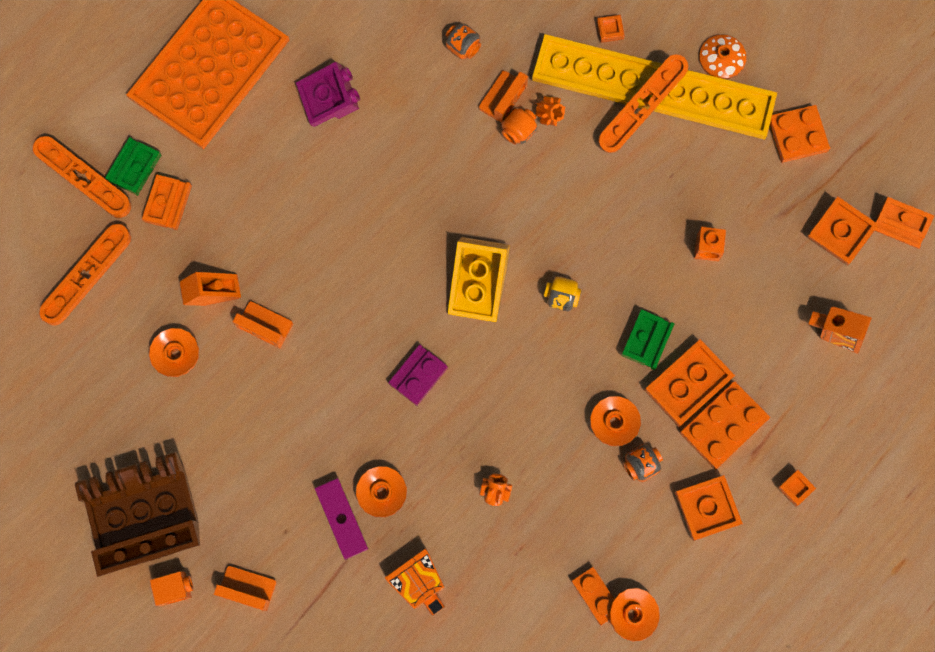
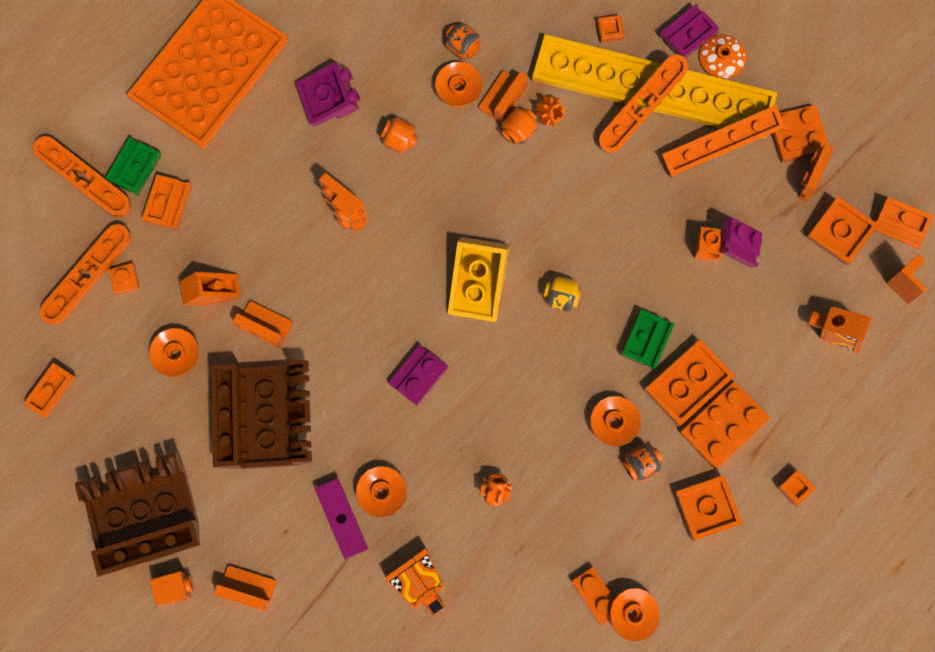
none -> orange plate [23,363,76,419]
none -> orange plate [109,263,140,295]
none -> reddish brown slope [211,360,312,469]
none -> orange plate [319,173,367,232]
none -> orange head [380,117,418,153]
none -> orange dish [435,62,483,107]
none -> magenta plate [660,4,719,58]
none -> orange plate [662,105,786,177]
none -> magenta plate [720,217,762,268]
none -> orange plate [798,144,834,201]
none -> orange panel [886,254,926,304]

